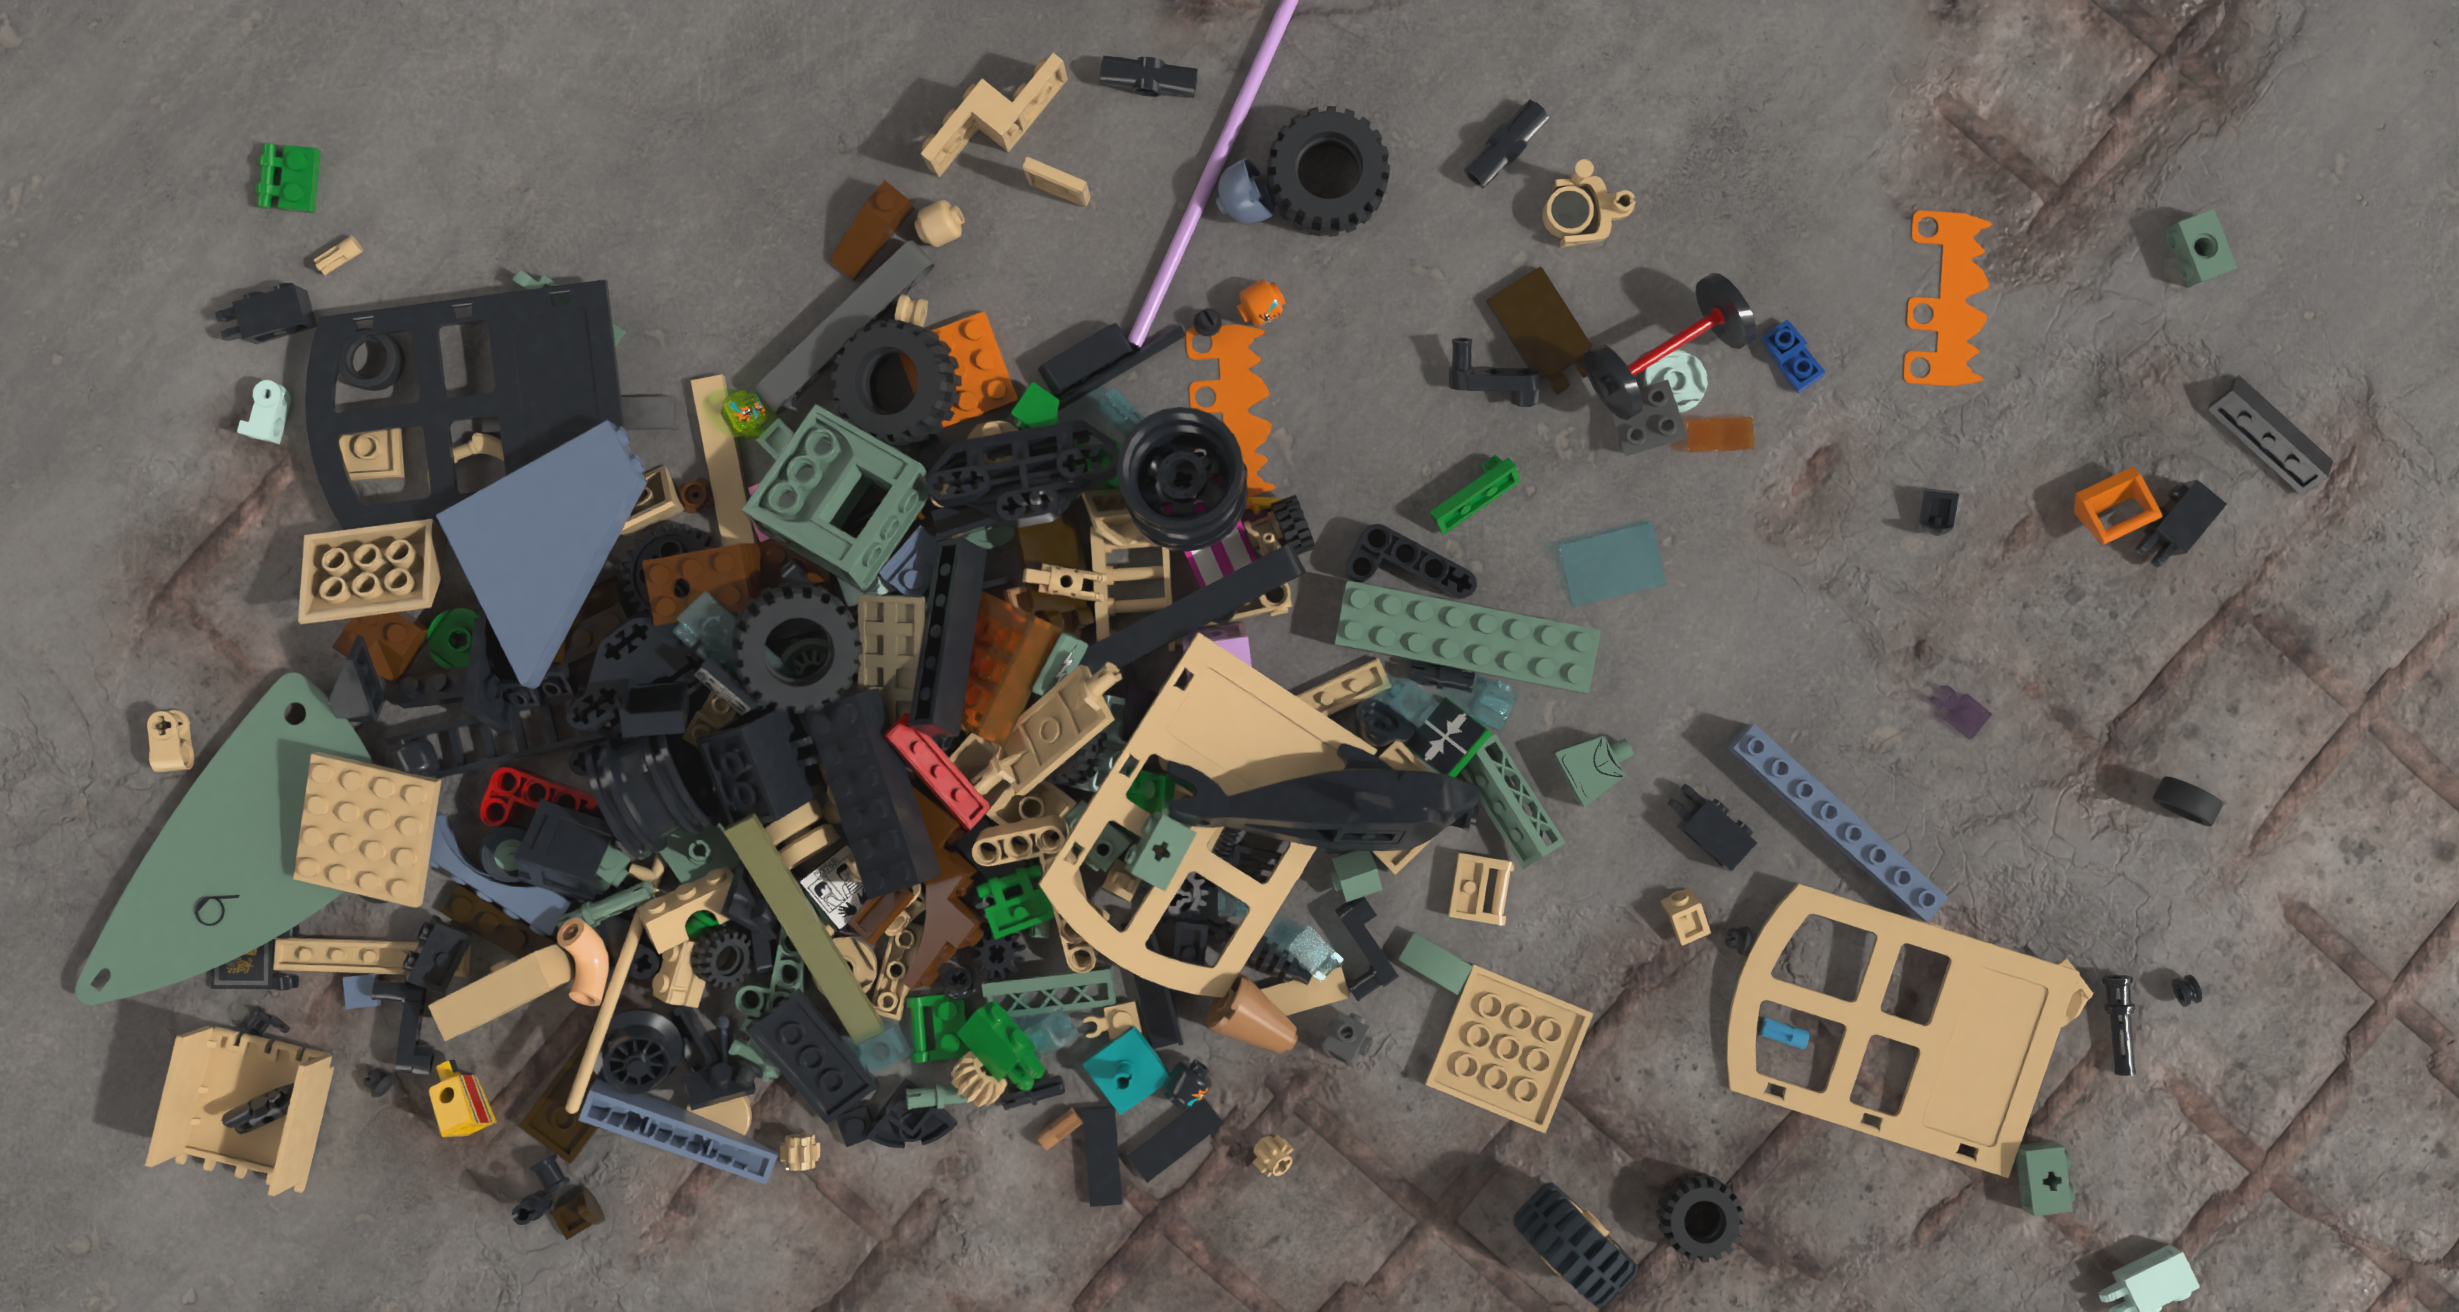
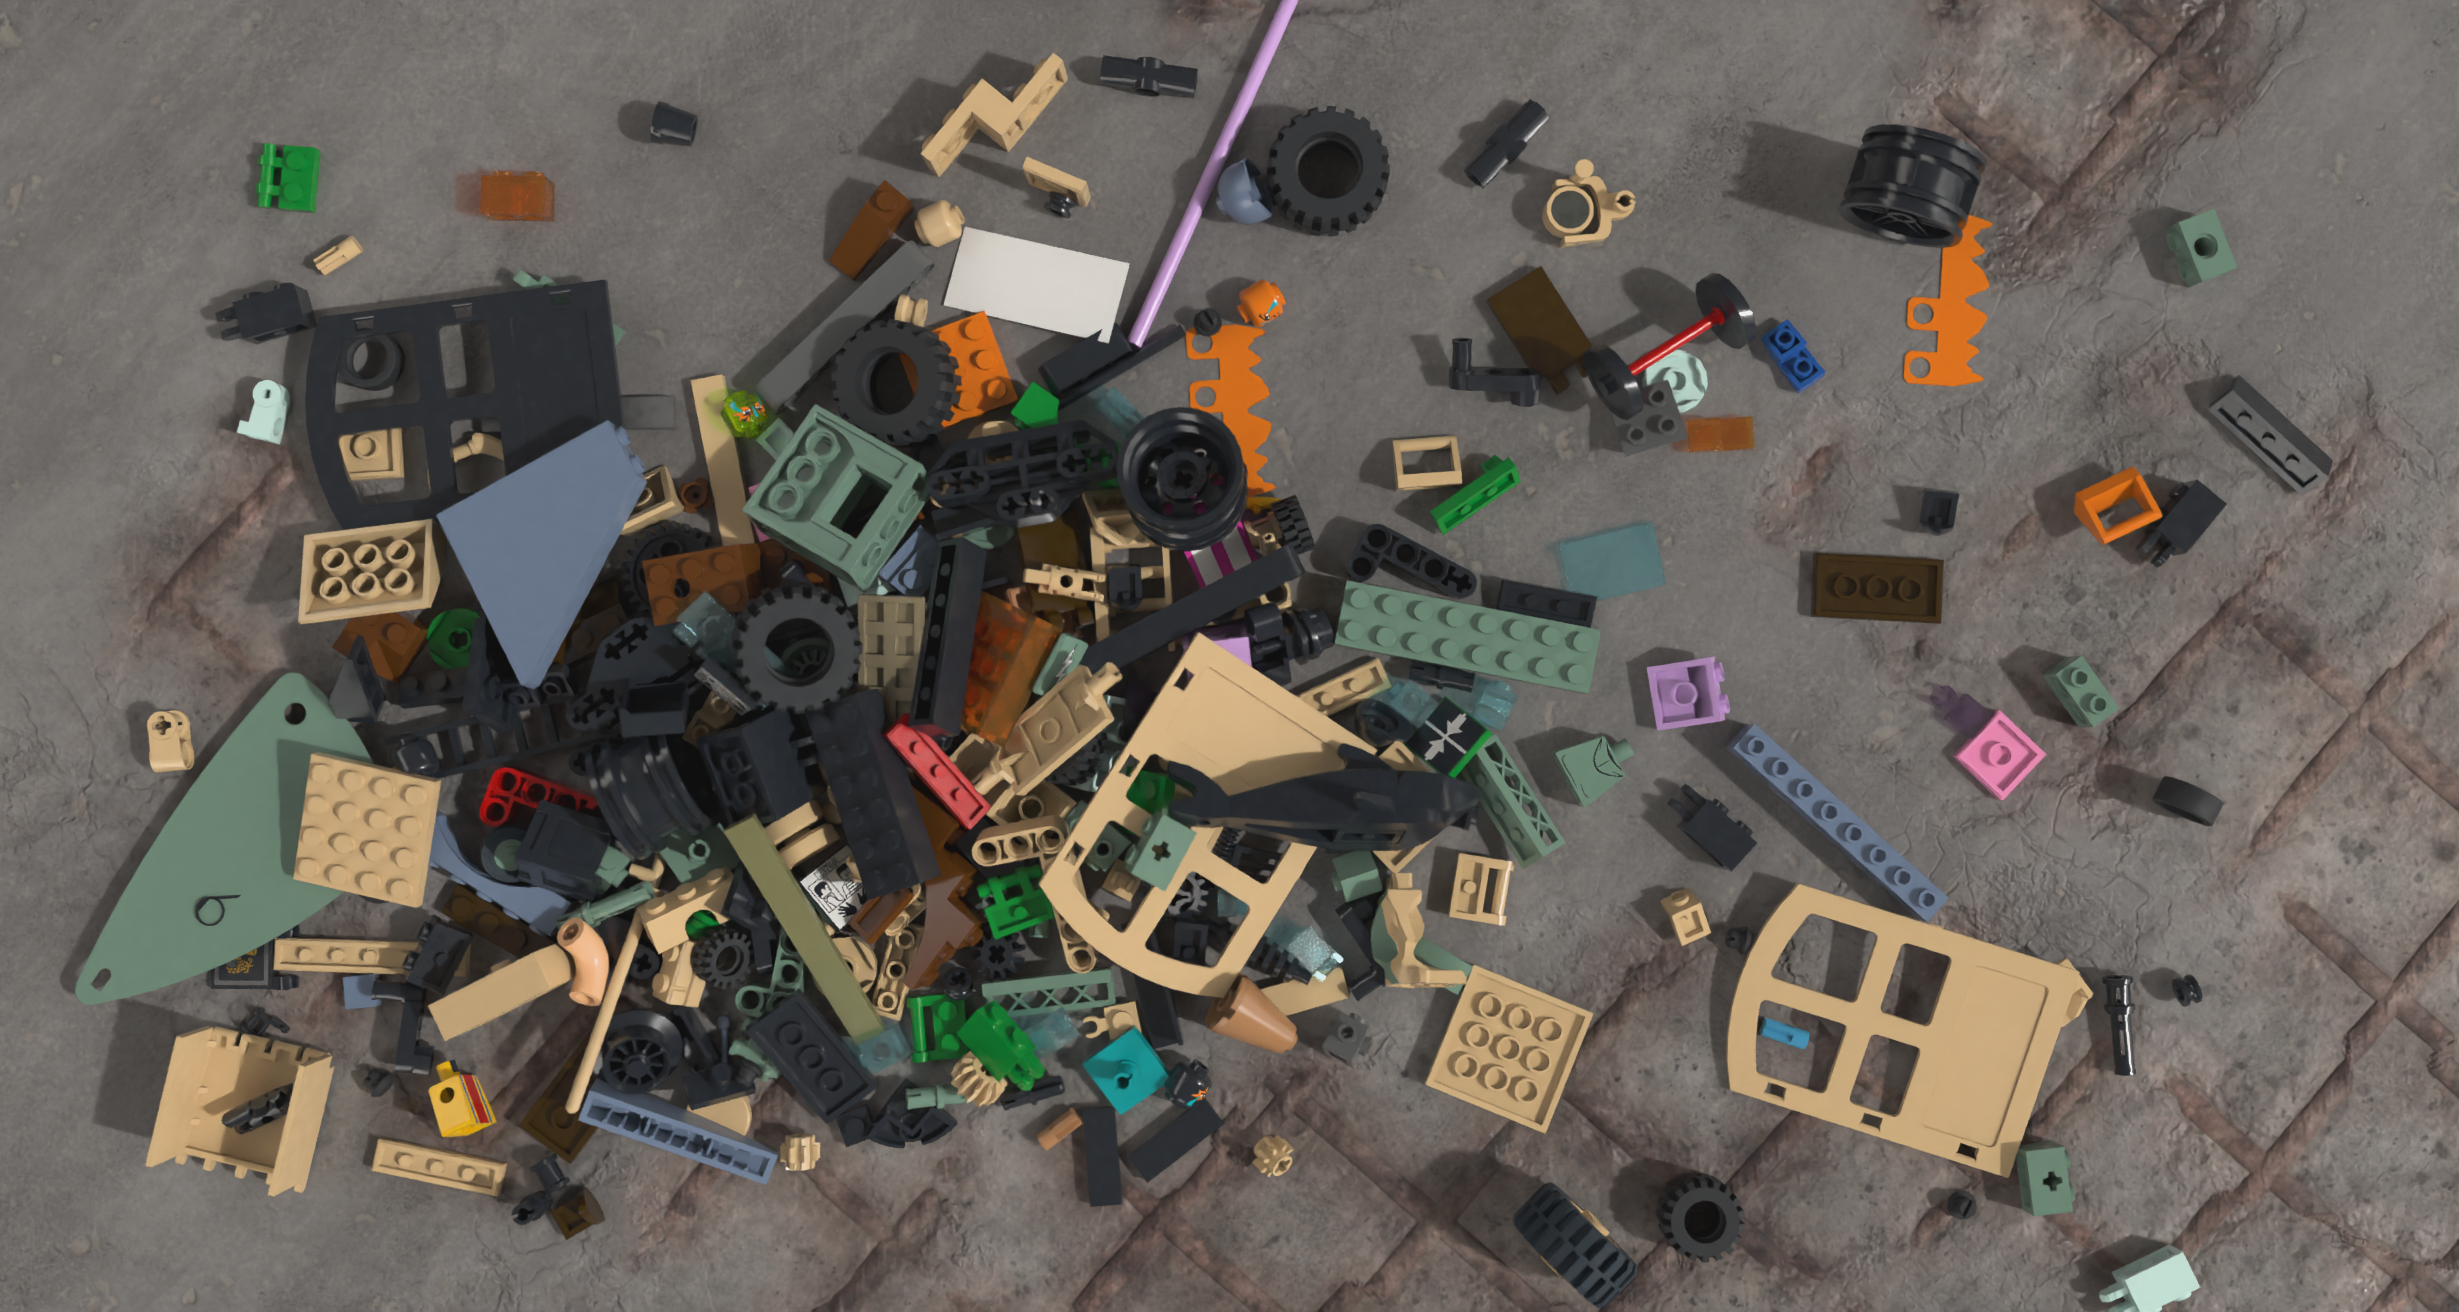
none -> tan tile [371,1137,507,1197]
none -> clear orange brick [480,171,555,222]
none -> black piece [650,101,698,147]
none -> white sticker [943,227,1130,343]
none -> black bush [1044,191,1076,219]
none -> black plate [1107,564,1142,612]
none -> black beam [1244,601,1334,686]
none -> tan hips [1370,873,1467,989]
none -> tan tile [1392,435,1462,491]
none -> black tile [1496,578,1597,628]
none -> lavender plate [1647,657,1730,731]
none -> dark brown tile [1810,553,1944,624]
none -> black wheel [1838,124,1987,248]
none -> black piece [1947,1190,1977,1220]
none -> bright pink tile [1953,710,2046,801]
none -> sand green brick [2042,656,2120,727]

